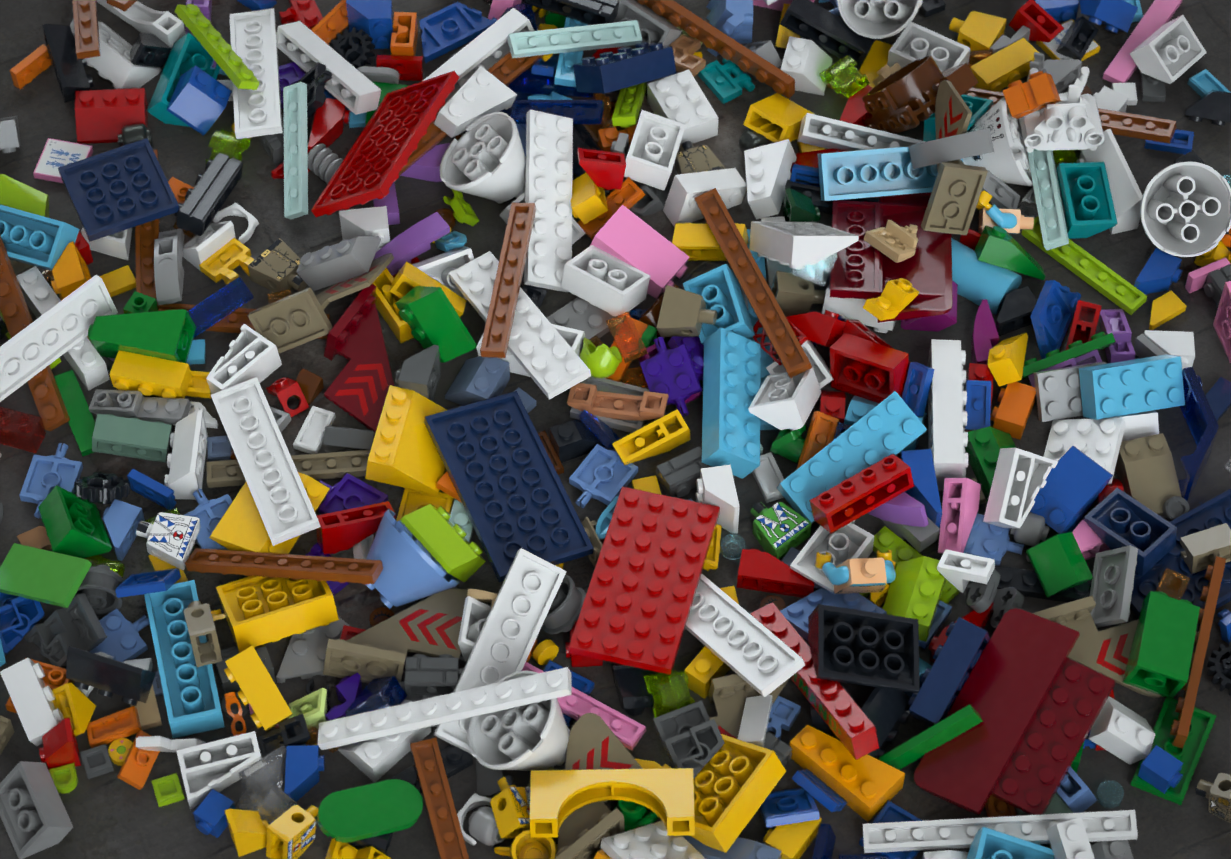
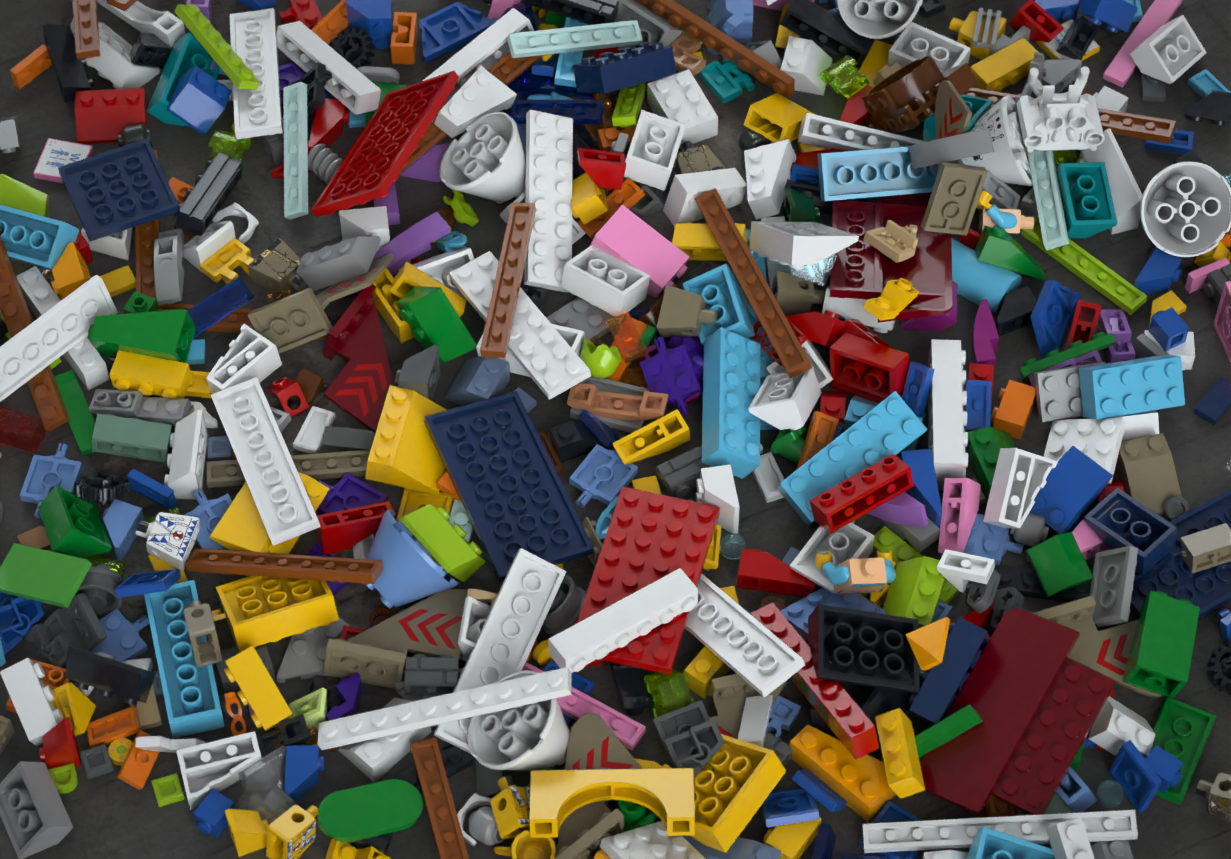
clear blue slope [345,676,407,716] -> none
red plate [376,55,423,81] -> none
bright green torso [750,502,812,560] -> none
clear orange slope [968,49,993,67] -> none
yellow slope [987,333,1028,386] -> none
orange brick [1003,71,1061,119] -> none
white tile [1111,83,1138,105] -> none
clear orange slope [1156,568,1191,600] -> none
dark orange plate [1170,556,1226,748] -> none
clear blue windscreen [1178,367,1219,502] -> none
none -> white brick [549,568,698,673]
none -> yellow brick [875,708,925,799]
none -> light orange slope [905,617,951,671]
none -> light grey tile [972,8,1001,50]
none -> blue tile [1108,740,1162,813]
none -> blue brick [1149,307,1189,352]

